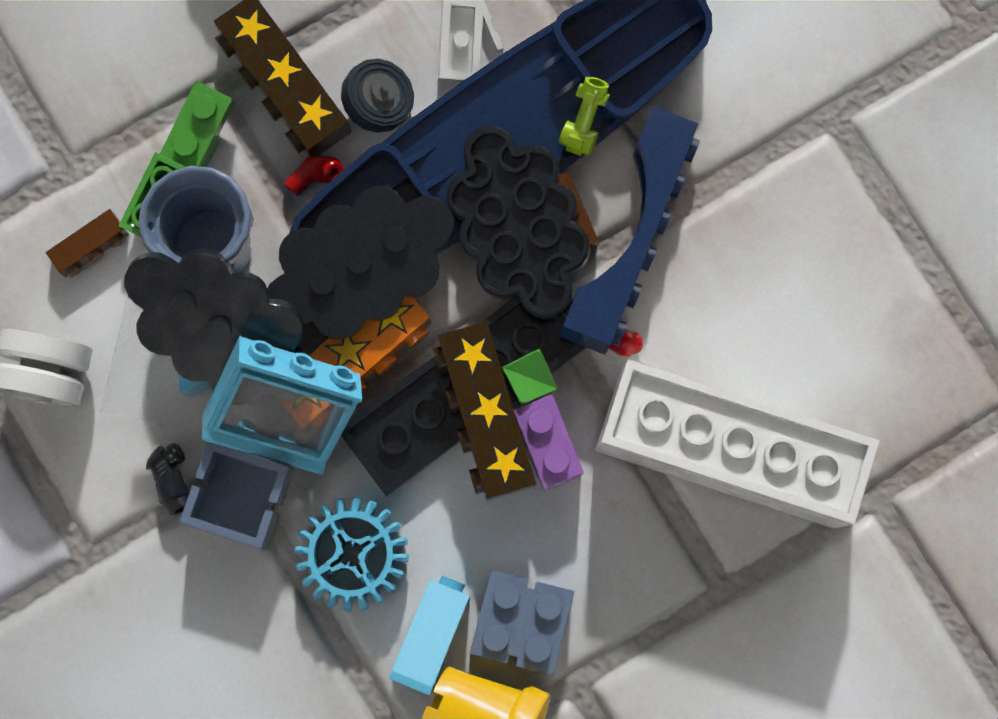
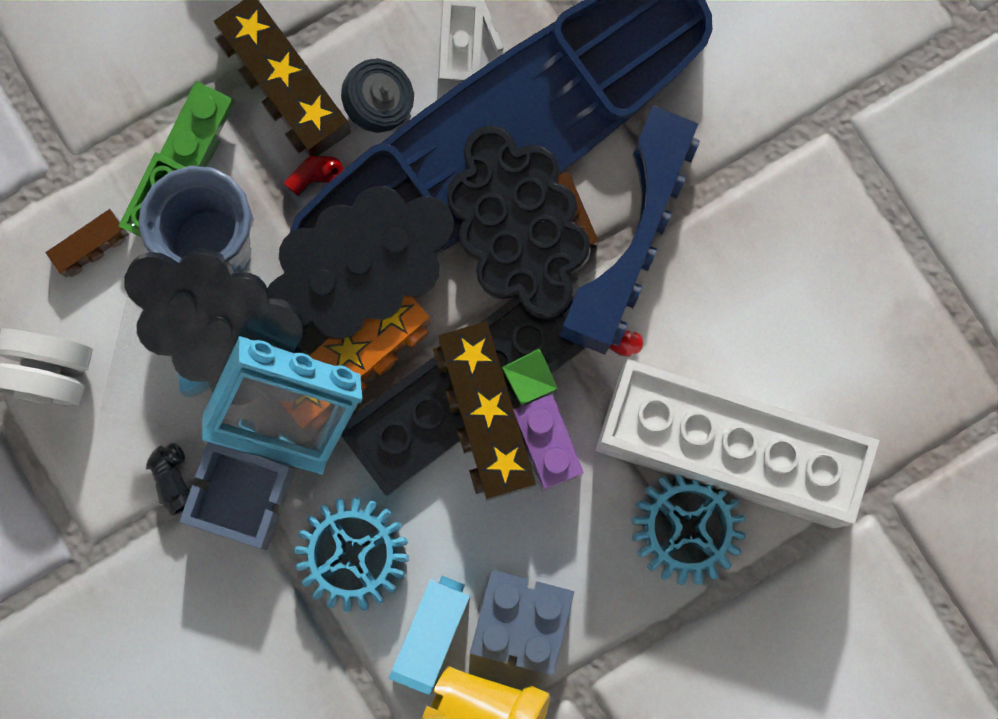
lime bar [559,77,610,156] -> none
none -> medium azure gear [631,475,746,585]

